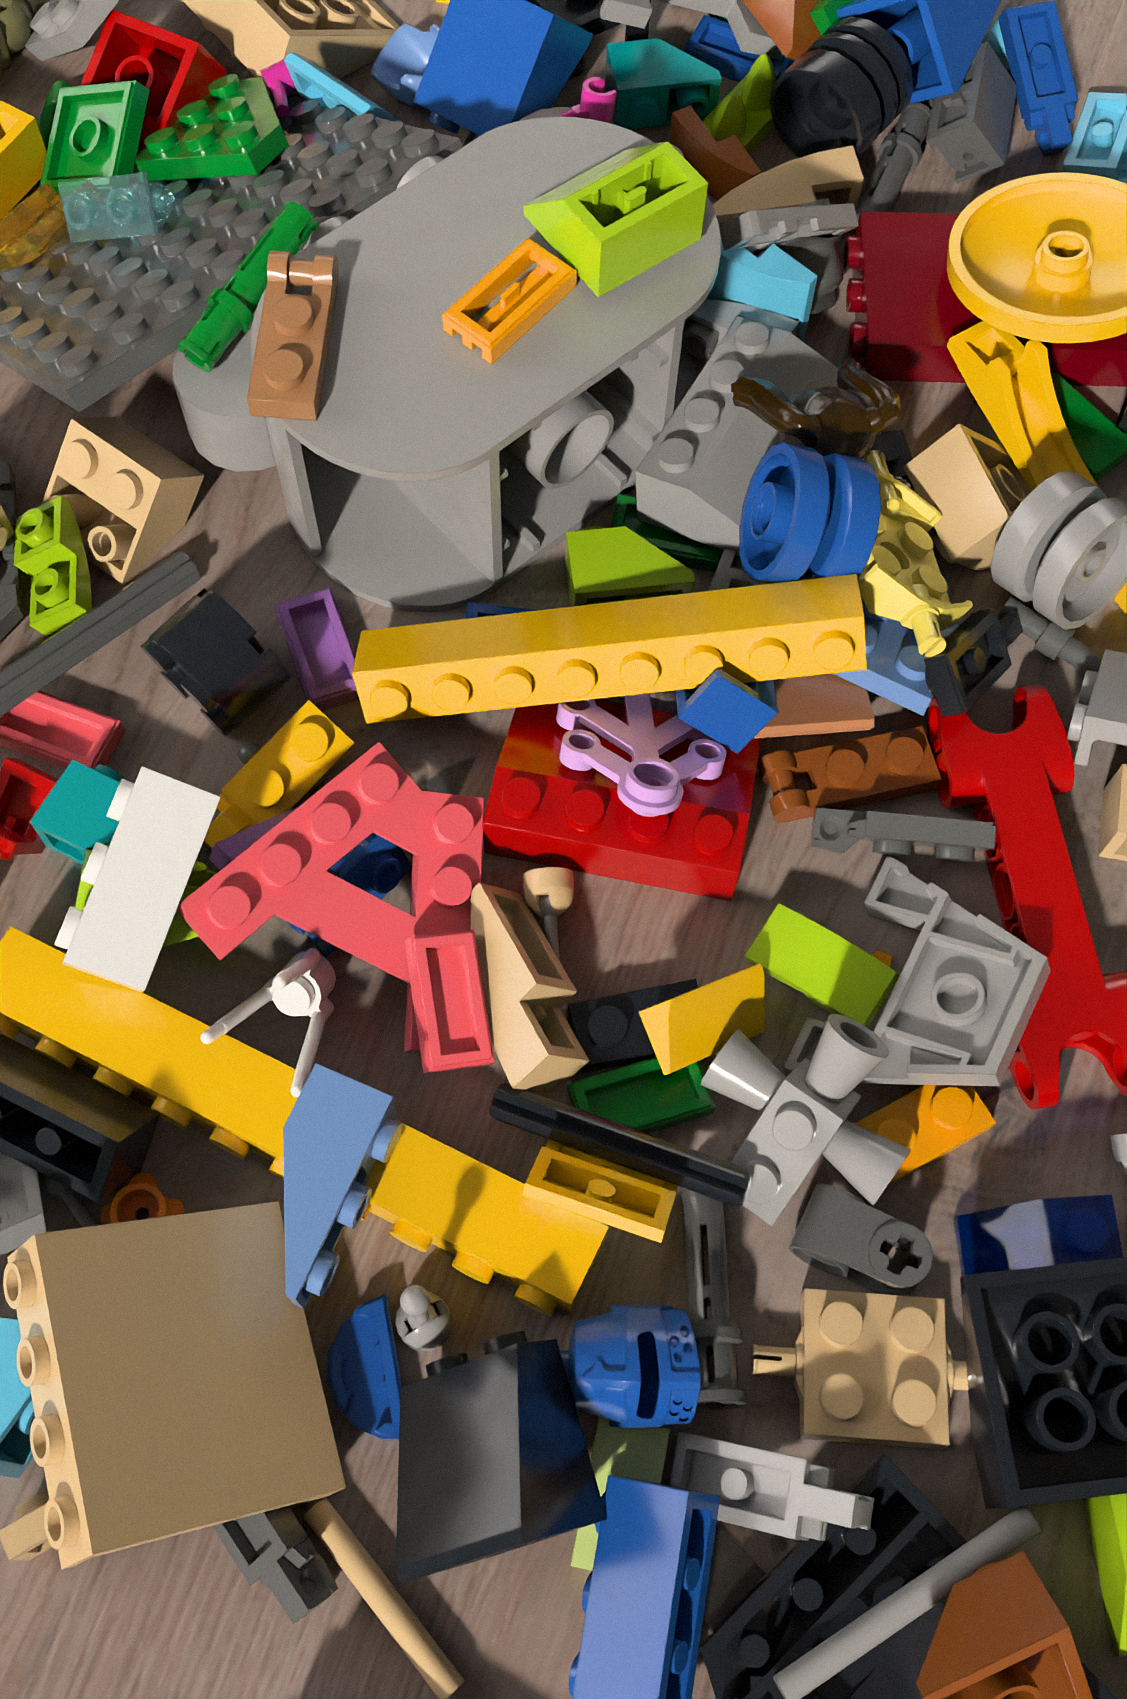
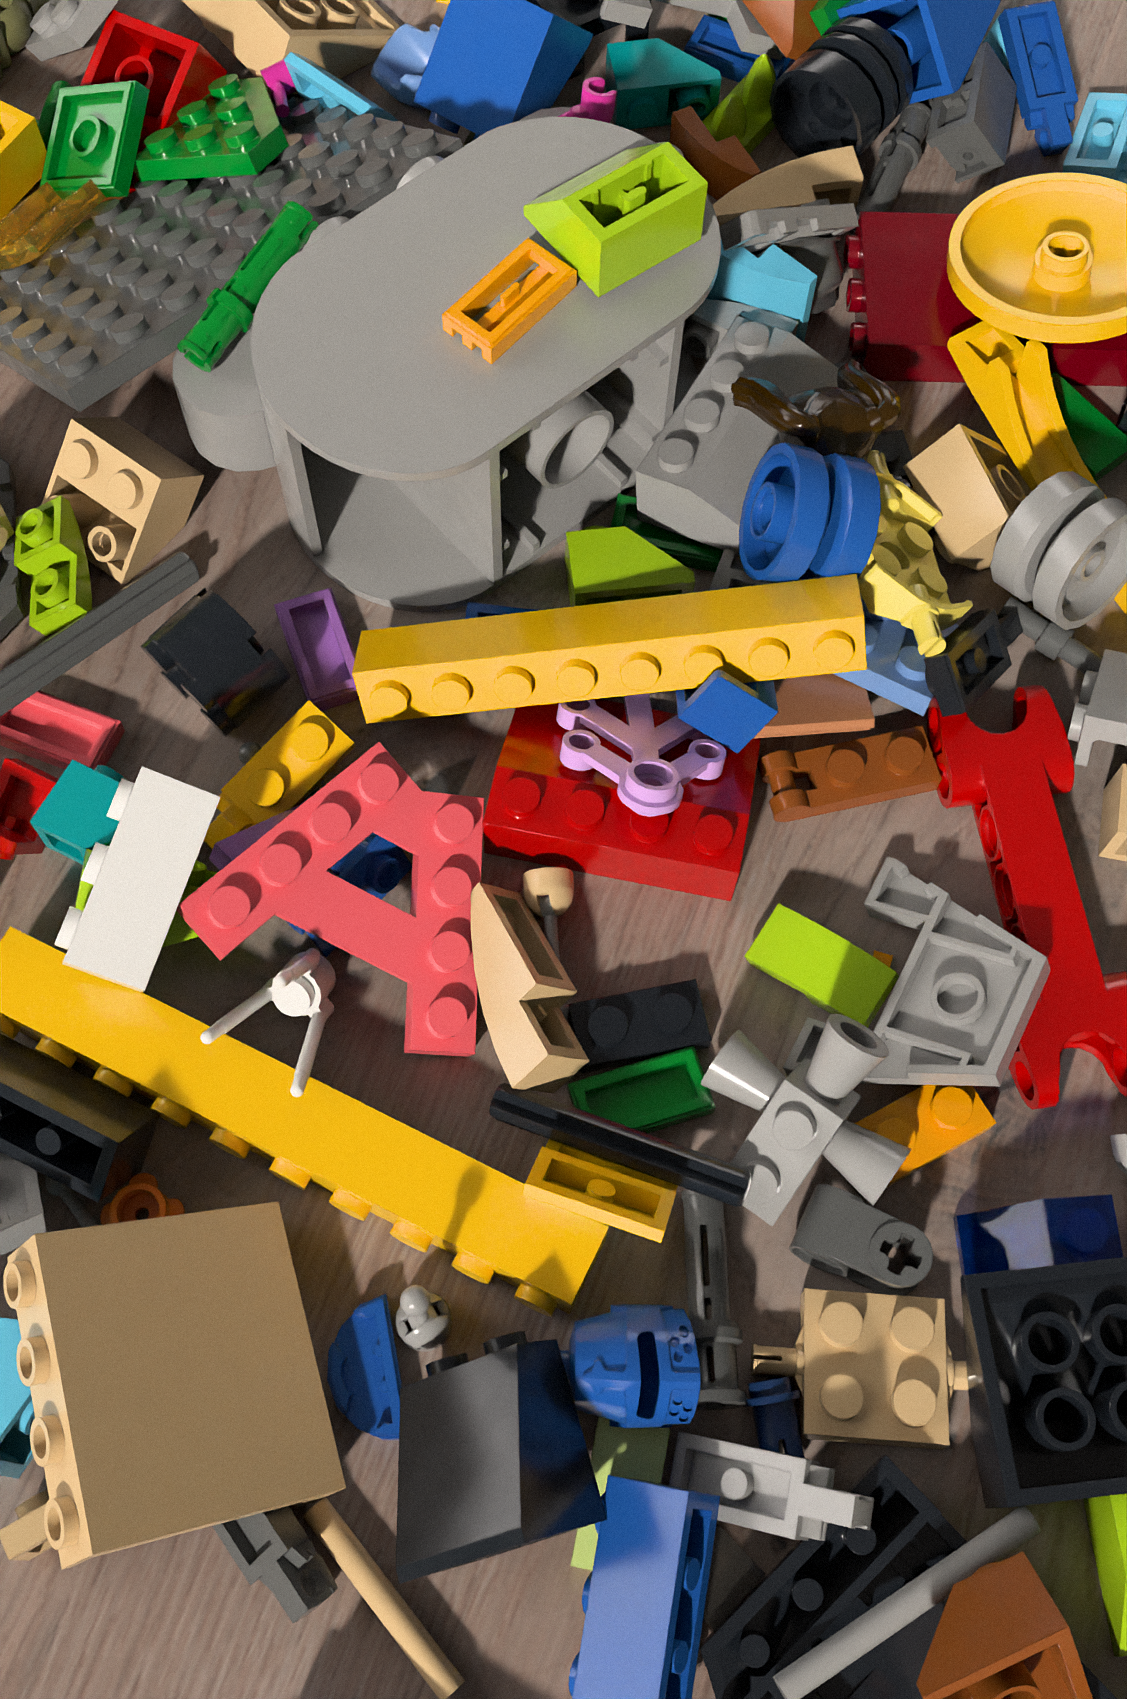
clear light blue hinge [58,172,176,243] -> none
medium nougat plate [247,250,339,421] -> none
medium blue slope [283,1063,403,1310] -> none
coral tile [404,929,495,1074] -> none
yellow slope [639,963,765,1075] -> none
dark grey hinge [811,808,996,862] -> none
none -> dark blue pin [744,1376,807,1459]

